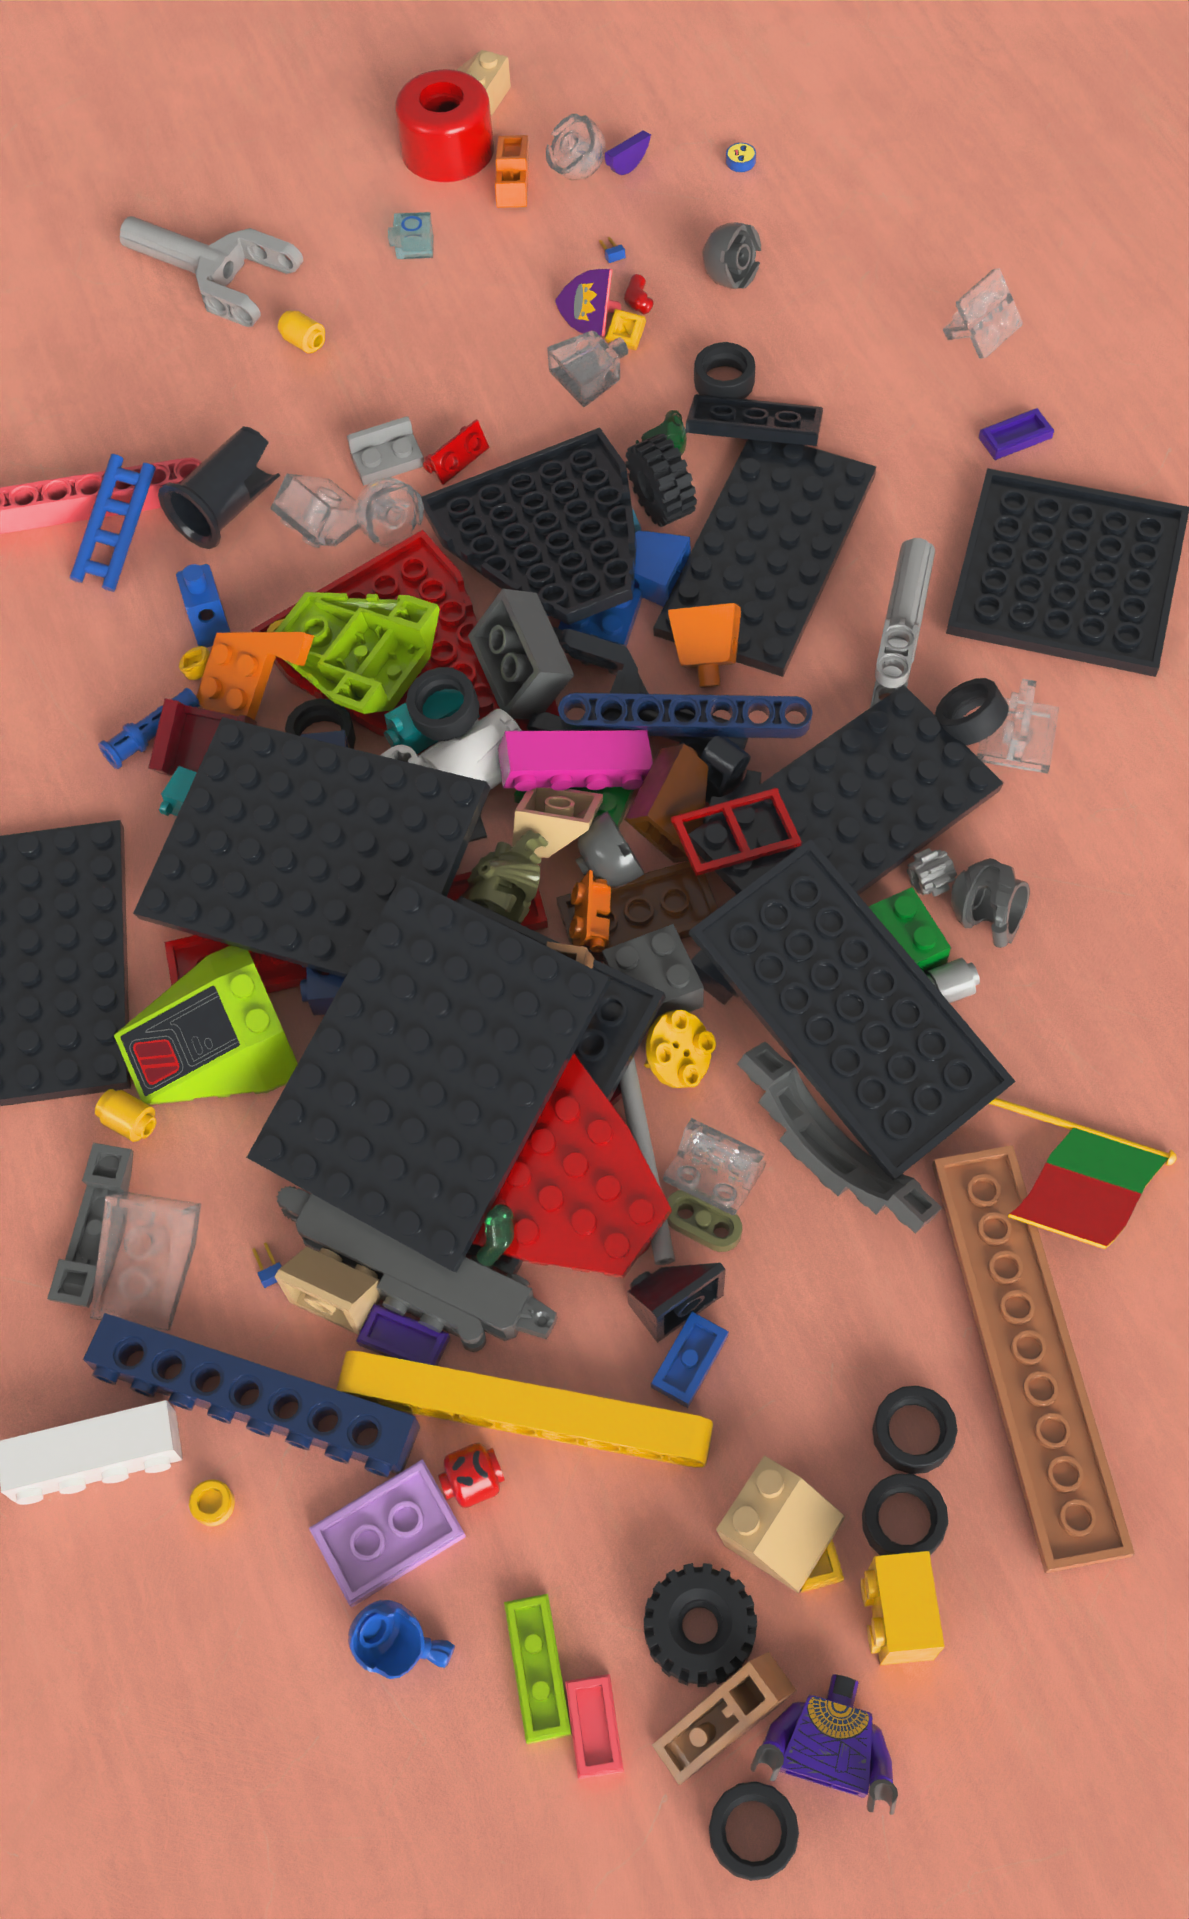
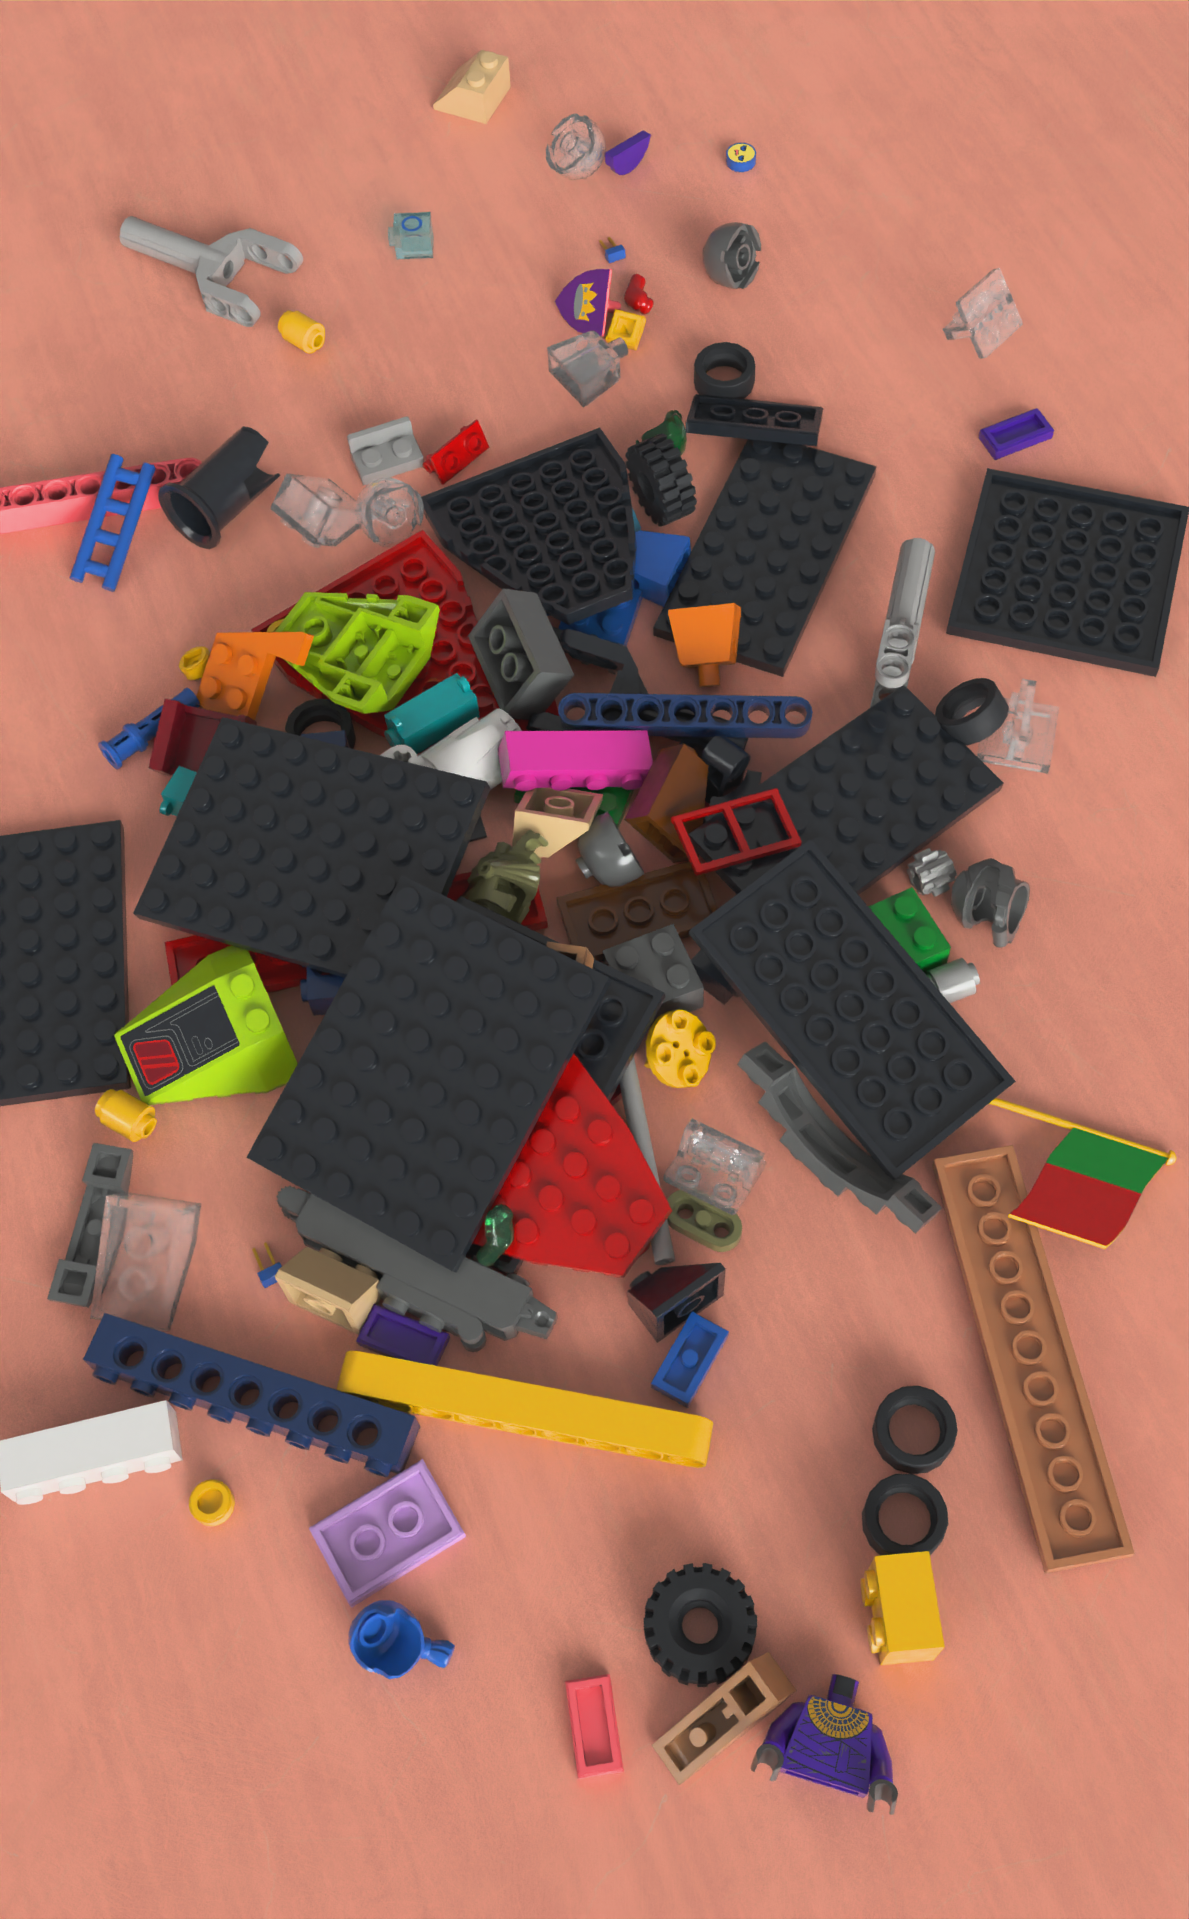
blue torso [176,564,230,648] -> none
red piece [395,69,494,182] -> none
black tyre [406,667,480,741] -> none
red head [438,1443,505,1508] -> none
orange slope [495,135,528,208] -> none
lime tile [504,1594,572,1744] -> none
orange hinge [569,870,611,953] -> none
black tyre [709,1781,799,1881] -> none
tan slope [716,1455,845,1593] -> none
yellow tile [800,1539,844,1592] -> none

